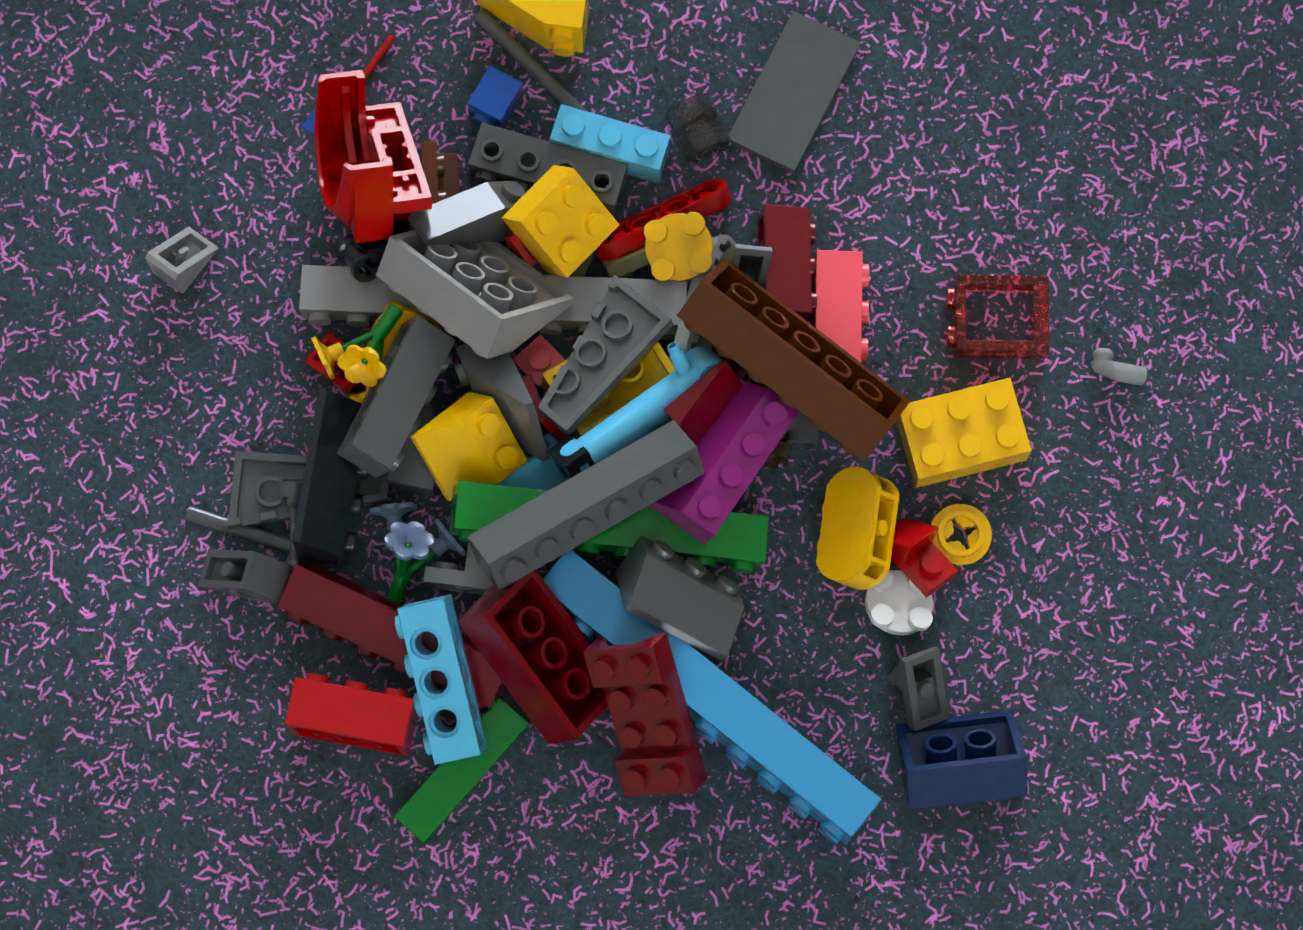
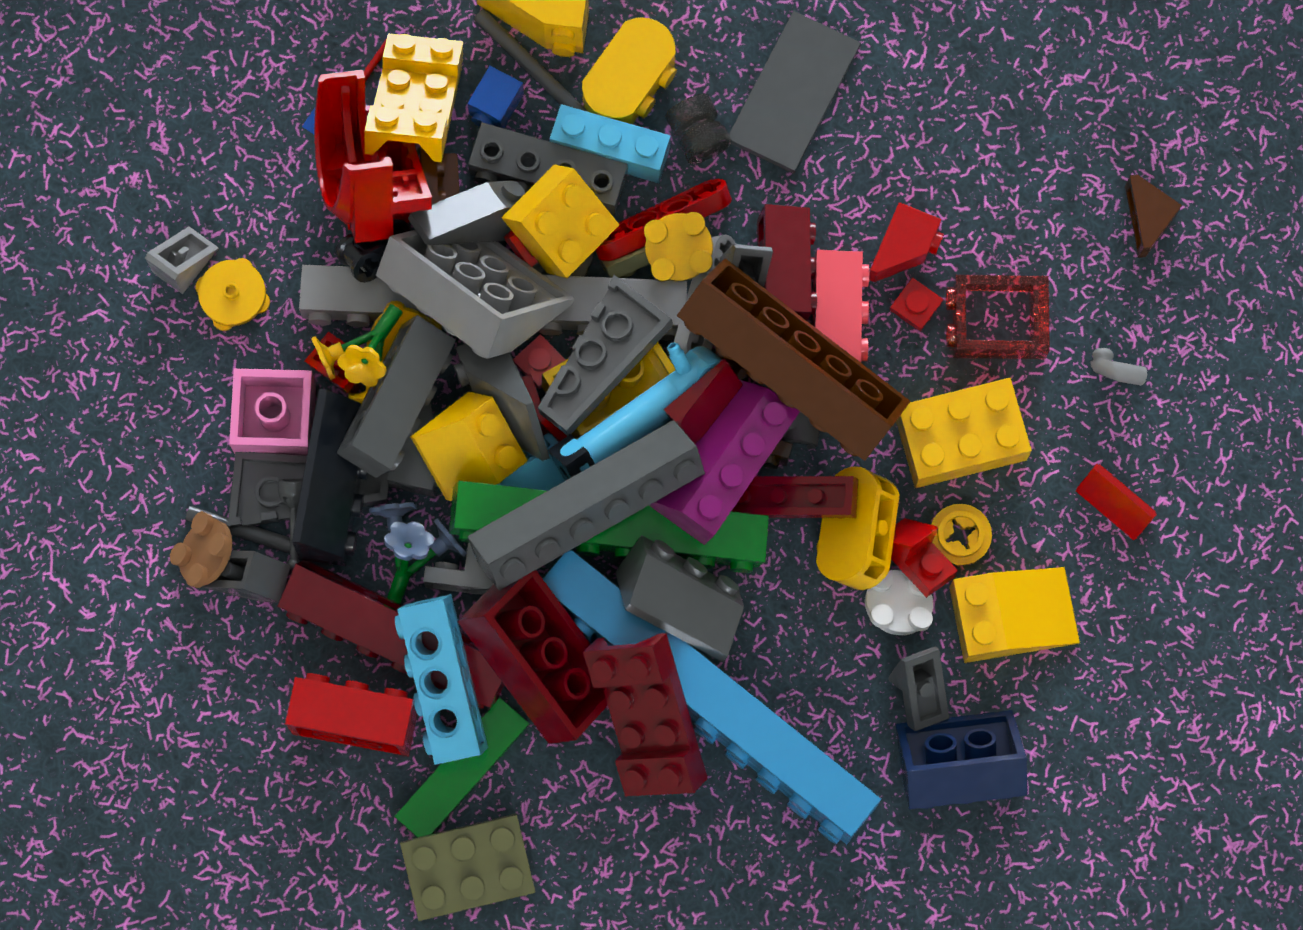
none -> medium nougat piece [170,511,232,588]
none -> yellow piece [196,258,270,331]
none -> bright pink brick [229,368,316,456]
none -> yellow piece [365,33,463,162]
none -> olive plate [400,813,536,921]
none -> yellow brick [582,17,677,125]
none -> dark red plate [731,476,858,518]
none -> red slope [869,202,944,282]
none -> red plate [890,277,944,332]
none -> yellow slope [949,567,1080,663]
none -> red slope [1076,464,1157,540]
none -> reddish brown slope [1125,174,1182,258]

